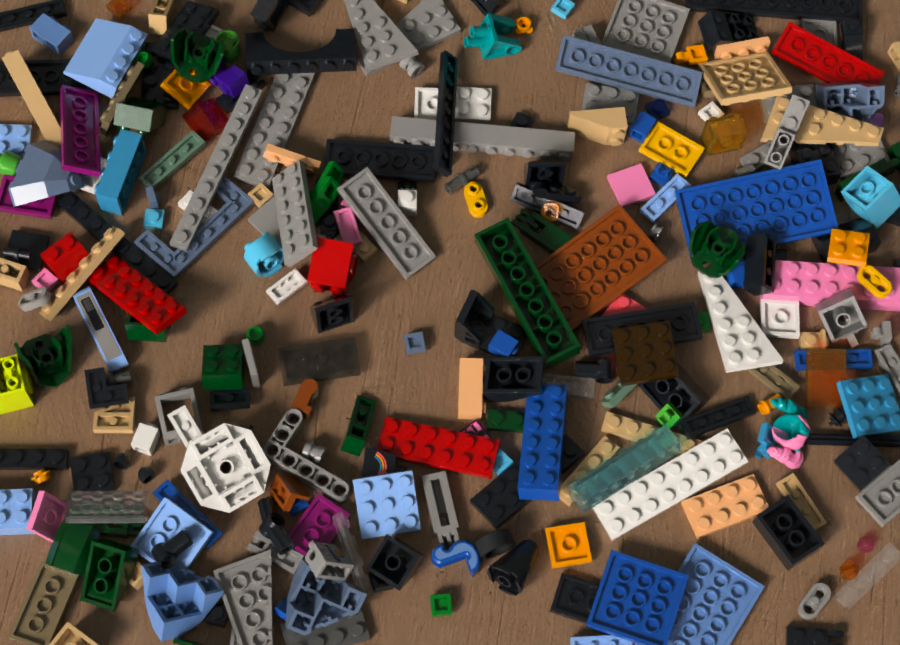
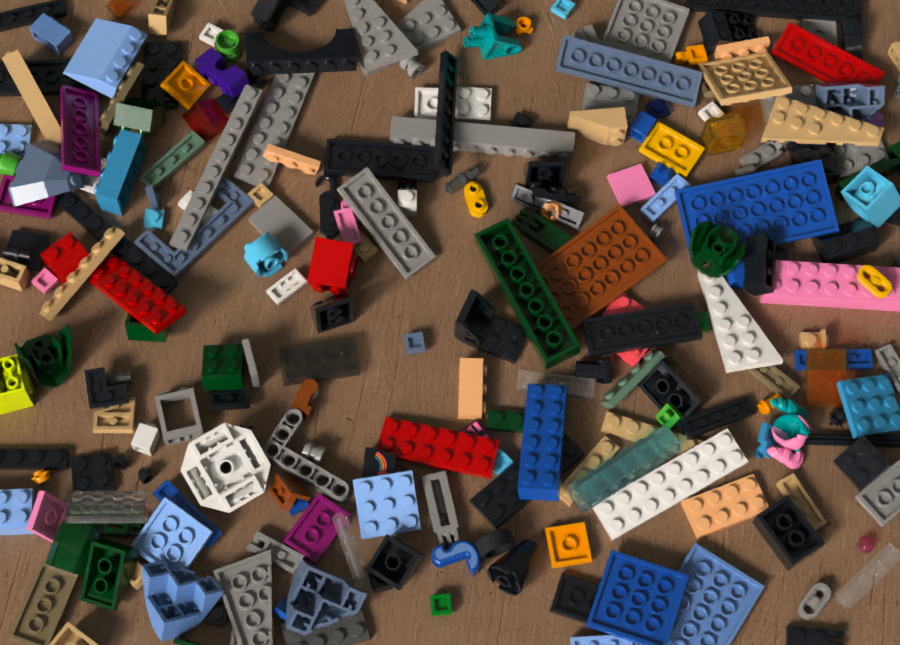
light grey plate [18,287,51,312] -> none
beam [73,286,129,373] -> none
green plate [135,52,153,70] -> none
black piece [151,530,194,569] -> none
black plate [152,1,220,60] -> none
white plate [167,405,202,449] -> none
dark green piece [171,28,226,83] -> none
green plate [246,326,265,345] -> none
black piece [258,496,295,555] -> none
light grey plate [272,160,318,268] -> none
light grey torso [305,539,355,581] -> none
green slope [309,161,345,224] -> none
dark green slope [341,395,376,457] -> none
black slope [483,356,545,402] -> none
blue brick [488,330,519,357] -> none
dark brown plate [612,321,679,386] -> none
white plate [760,299,800,339] -> none
light grey slope [763,94,810,170] -> none
light grey hinge [814,288,868,348] -> none
light orange plate [827,229,870,267] -> none
clear orange plate [839,561,860,580] -> none
light grey tile [870,321,893,346] -> none

